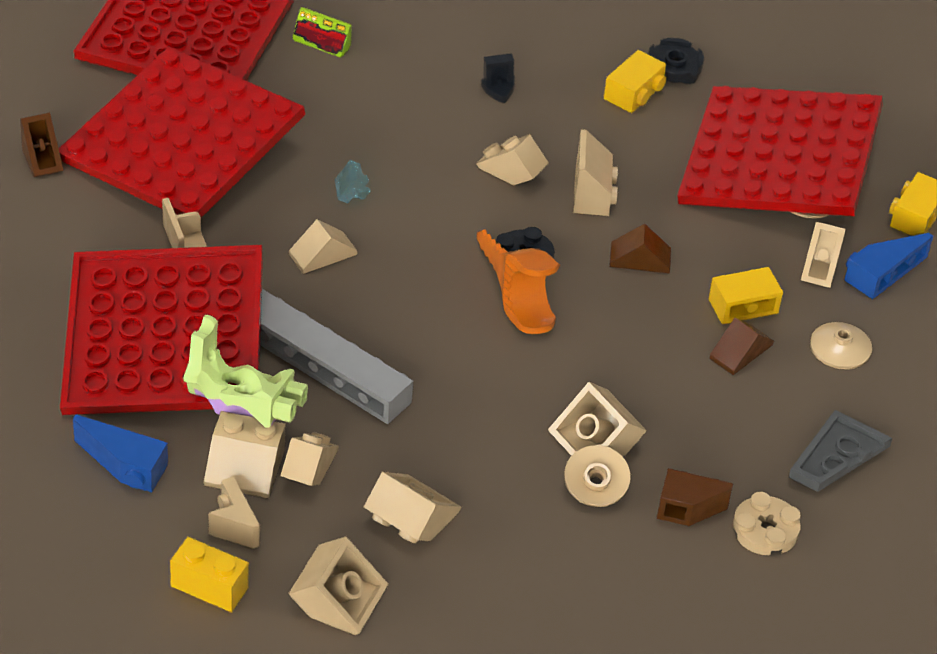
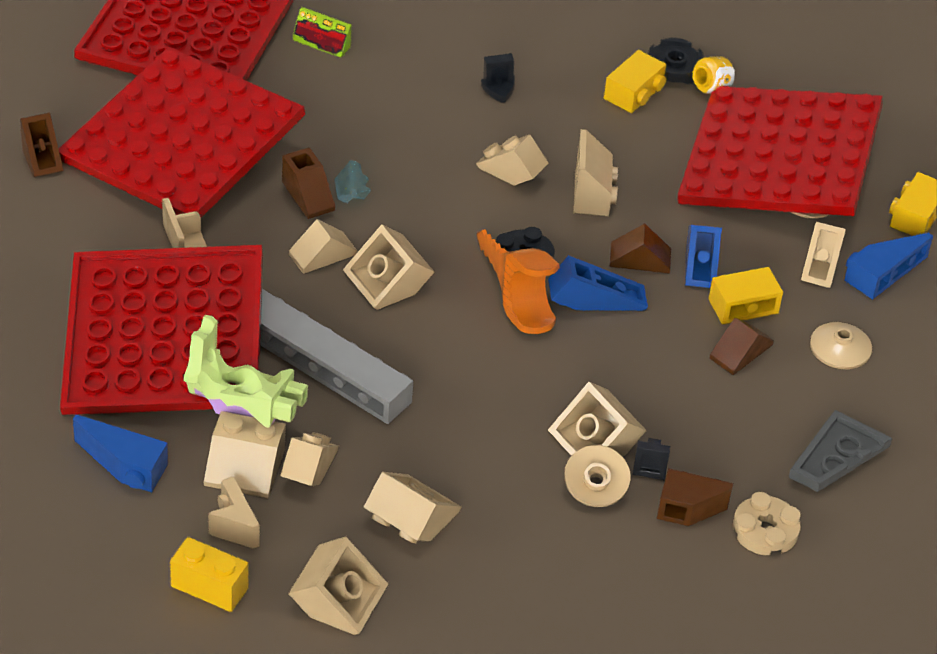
none -> reddish brown slope [282,147,335,219]
none -> tan slope [343,224,434,310]
none -> blue slope [548,255,648,311]
none -> black tile [632,438,670,480]
none -> blue slope [685,225,722,288]
none -> yellow head [693,56,735,93]

